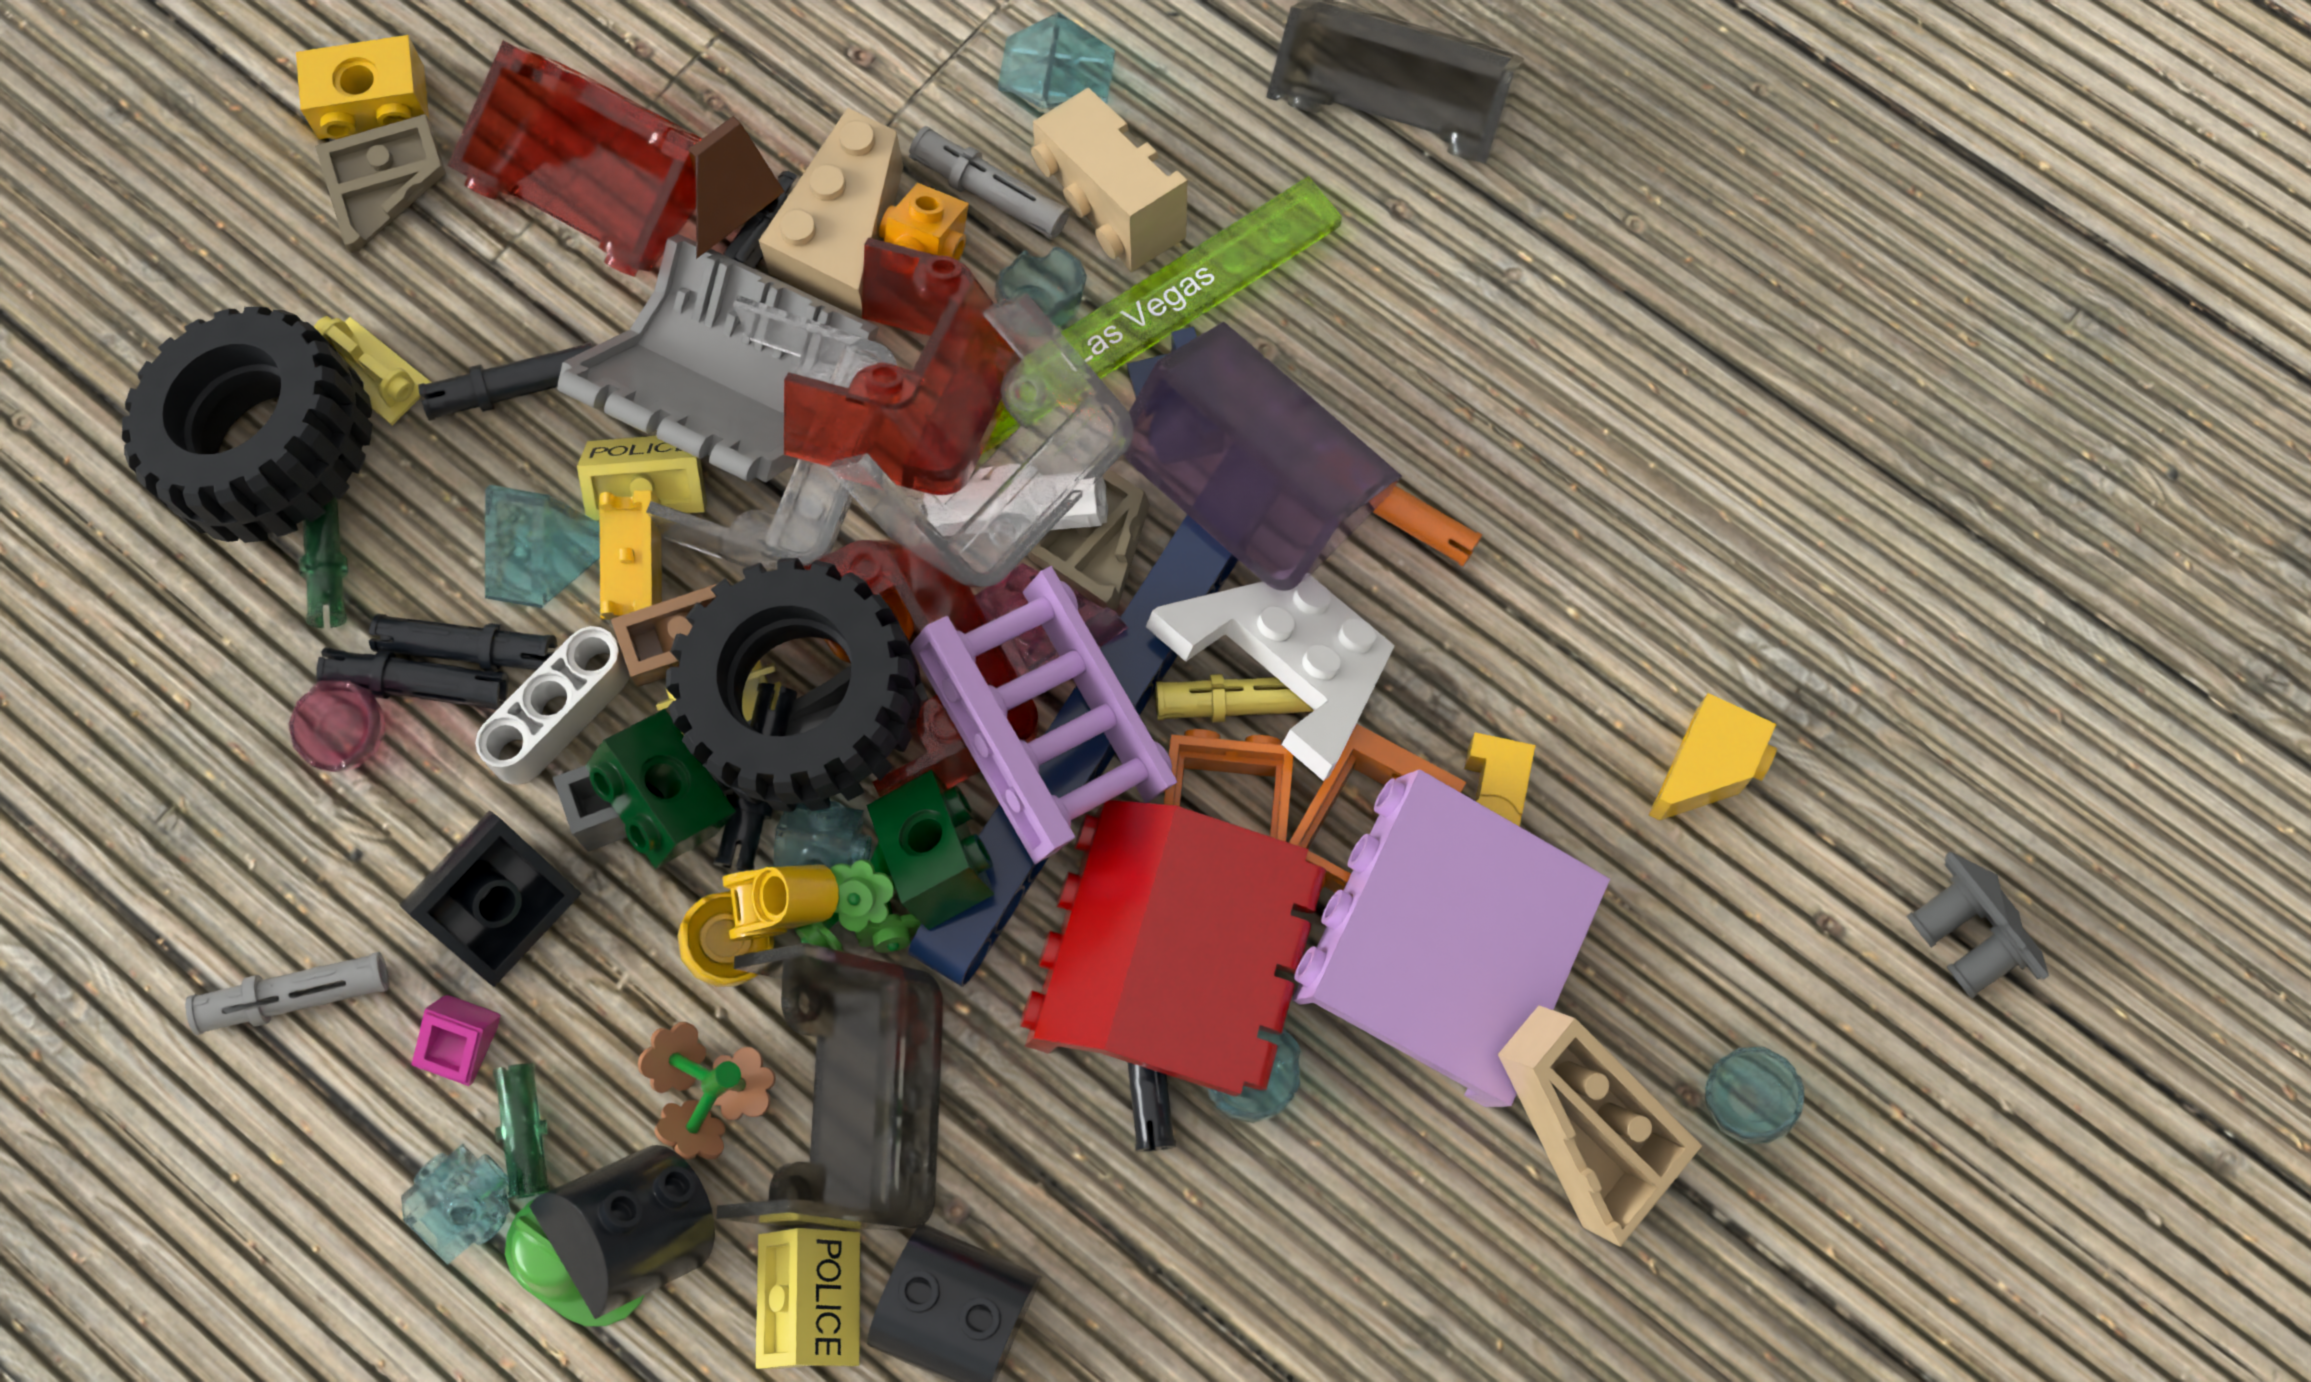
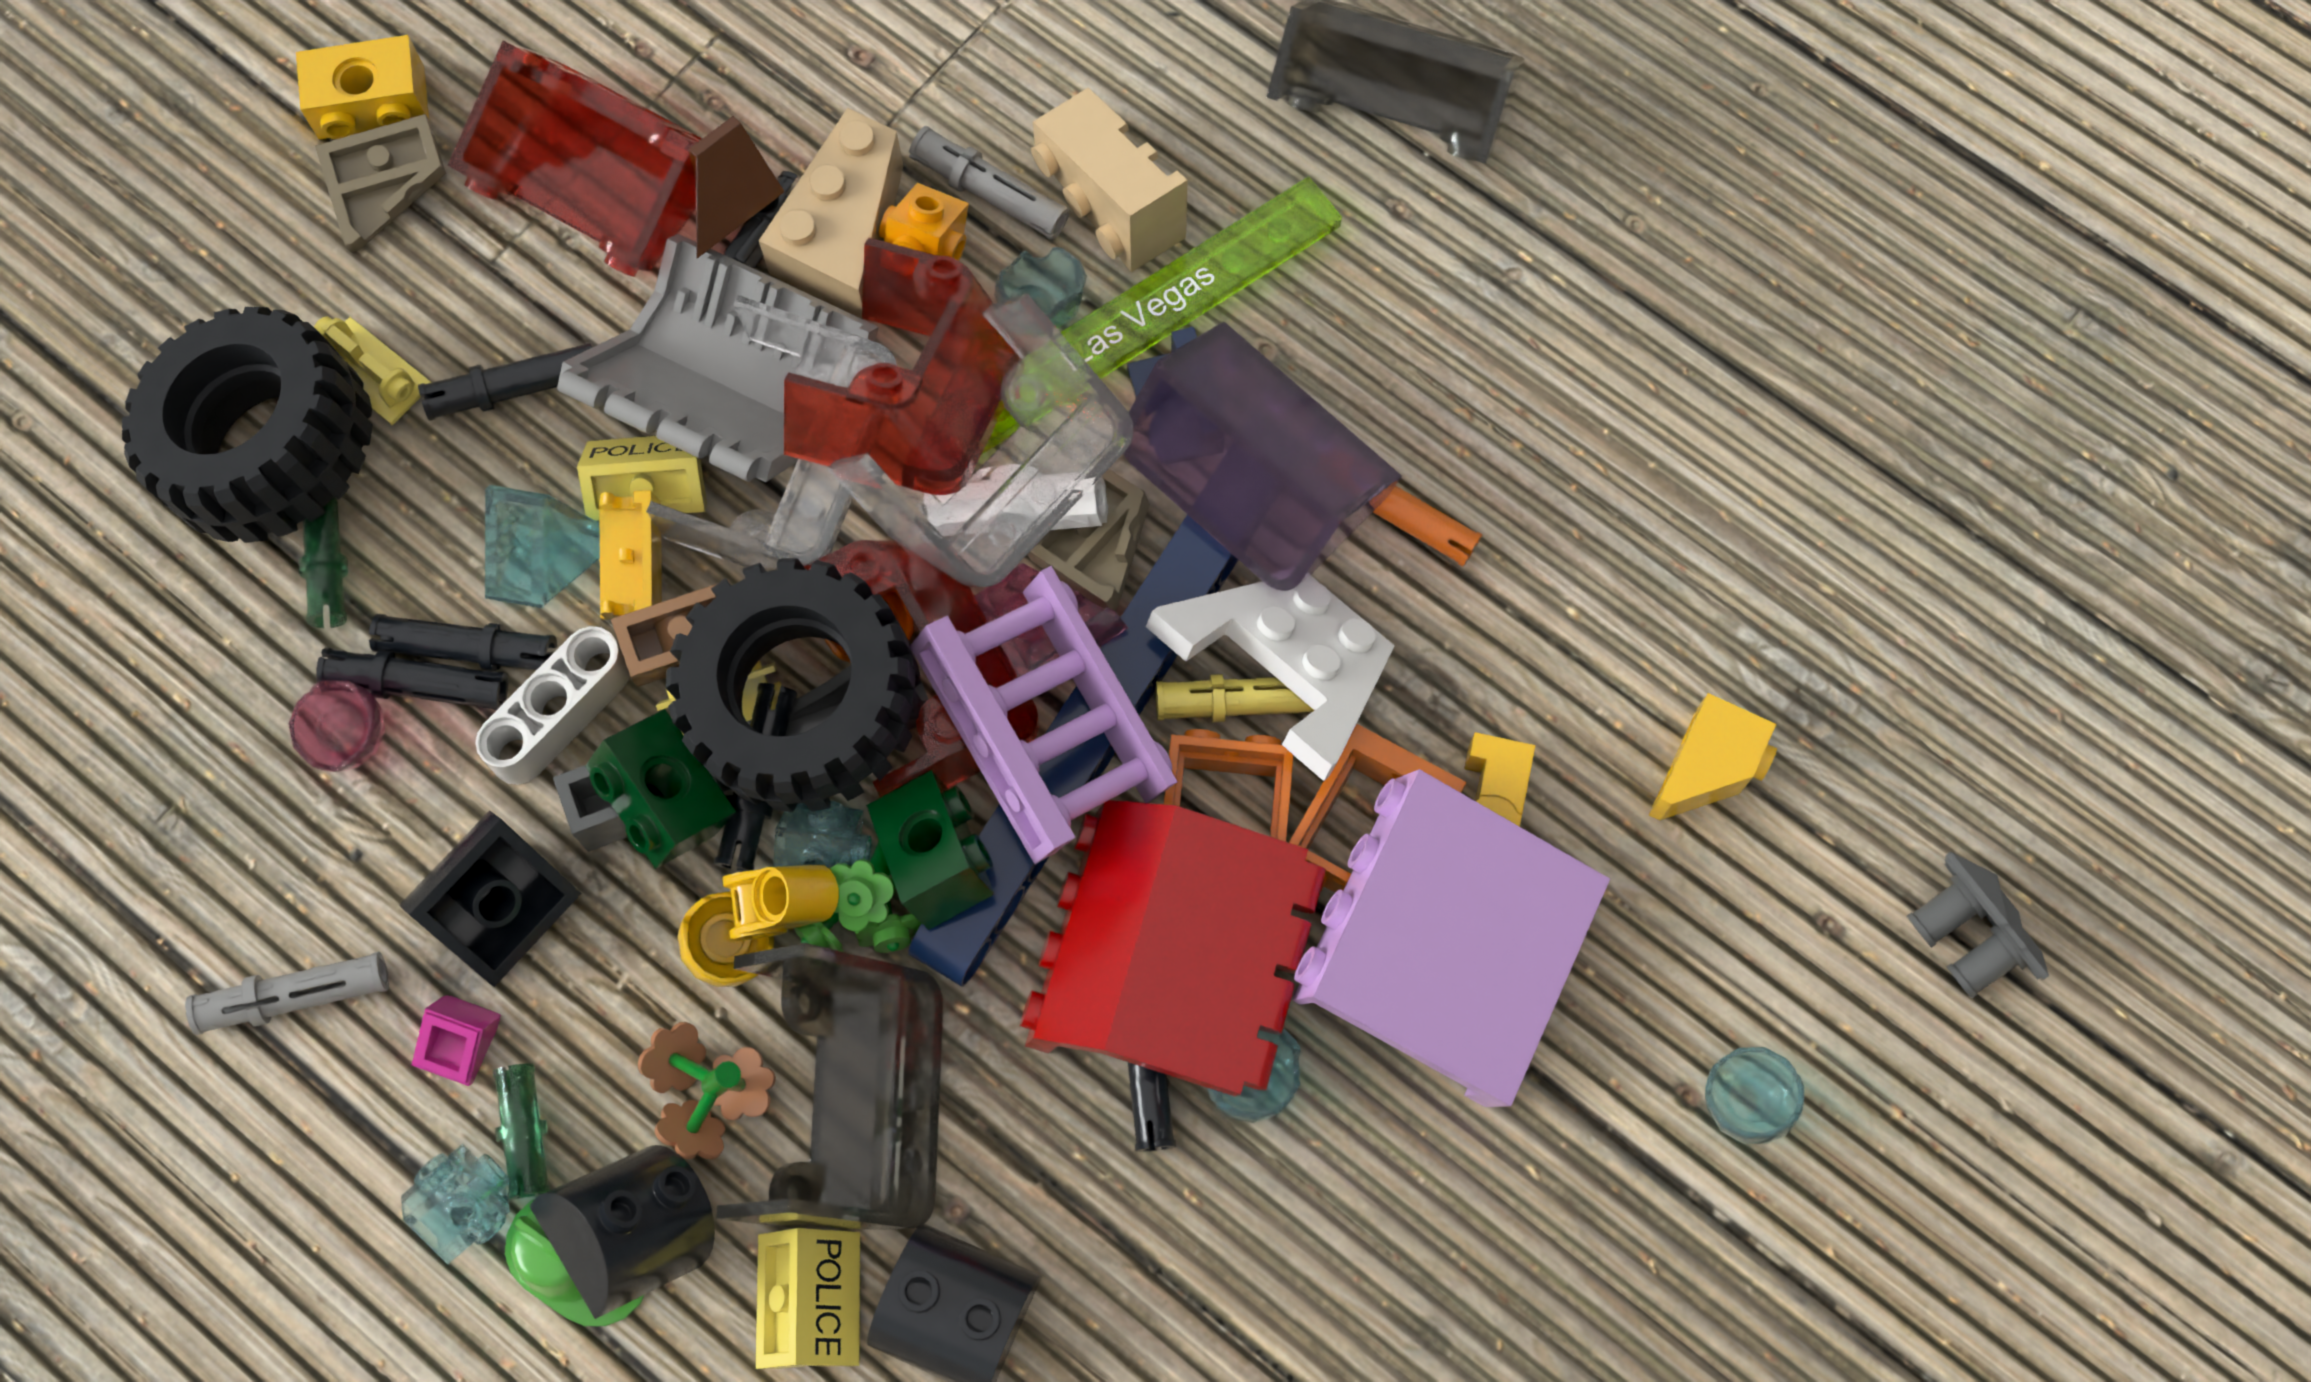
clear light blue slope [998,12,1115,109] -> none
tan wedge [1498,1005,1702,1247] -> none

